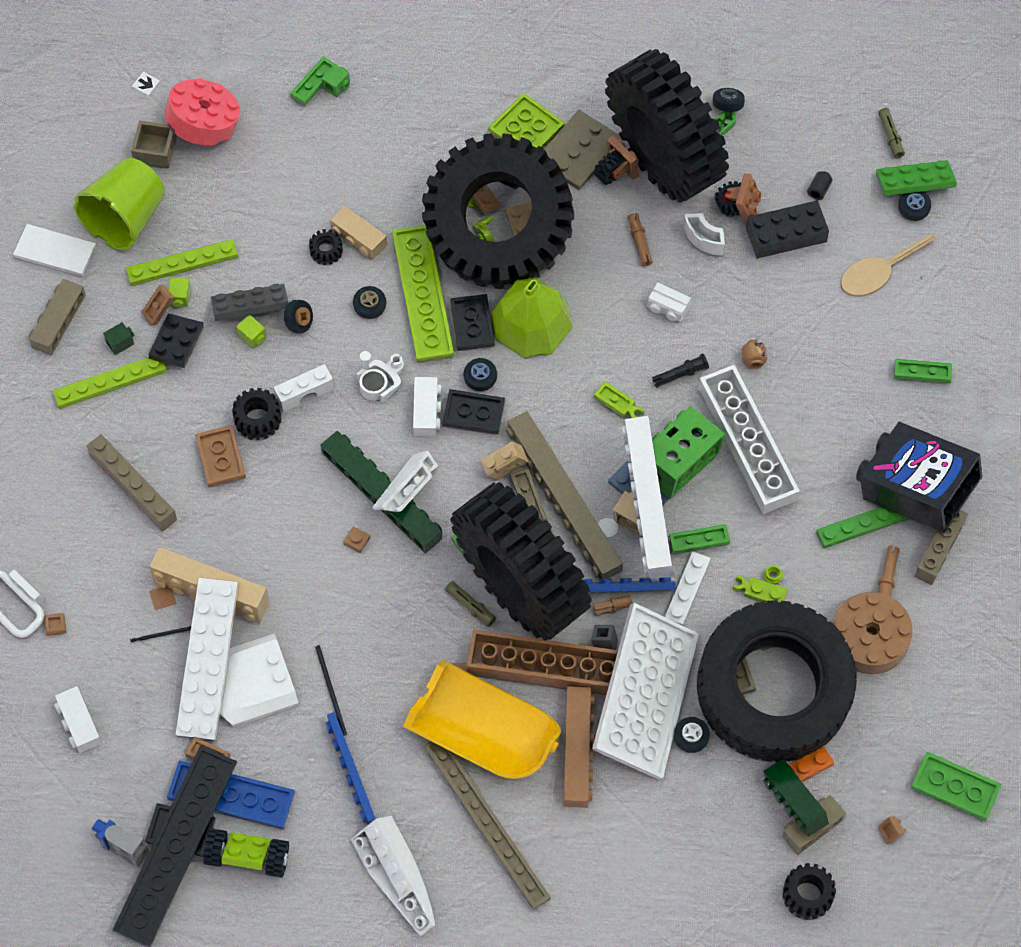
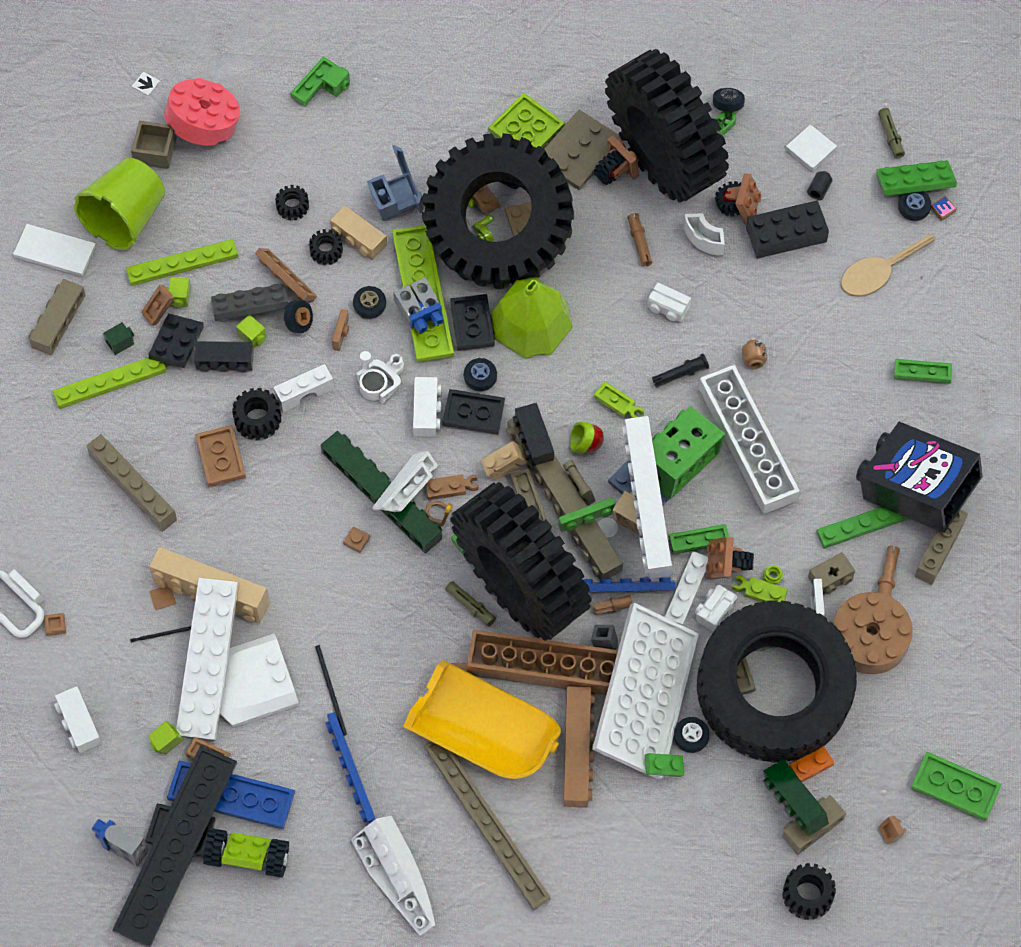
none -> lime brick [148,721,184,755]
none -> black brick [194,341,254,372]
none -> medium nougat plate [255,248,317,301]
none -> black tyre [275,185,309,221]
none -> medium nougat plate [332,309,349,351]
none -> sand blue piece [367,145,424,221]
none -> light grey hips [394,277,444,334]
none -> medium nougat plate [425,474,479,500]
none -> medium nougat piece [425,501,453,526]
none -> black brick [512,402,554,466]
none -> bright green plate [558,497,615,532]
none -> dark tan plate [563,460,596,505]
none -> lime piece [570,421,604,454]
none -> bright green plate [645,753,684,777]
none -> white brick [695,585,737,632]
none -> nougat plate [706,537,754,579]
none -> white tile [785,124,837,172]
none -> dark tan brick [808,552,855,595]
none -> white tile [810,579,824,616]
none -> tile [931,196,957,221]

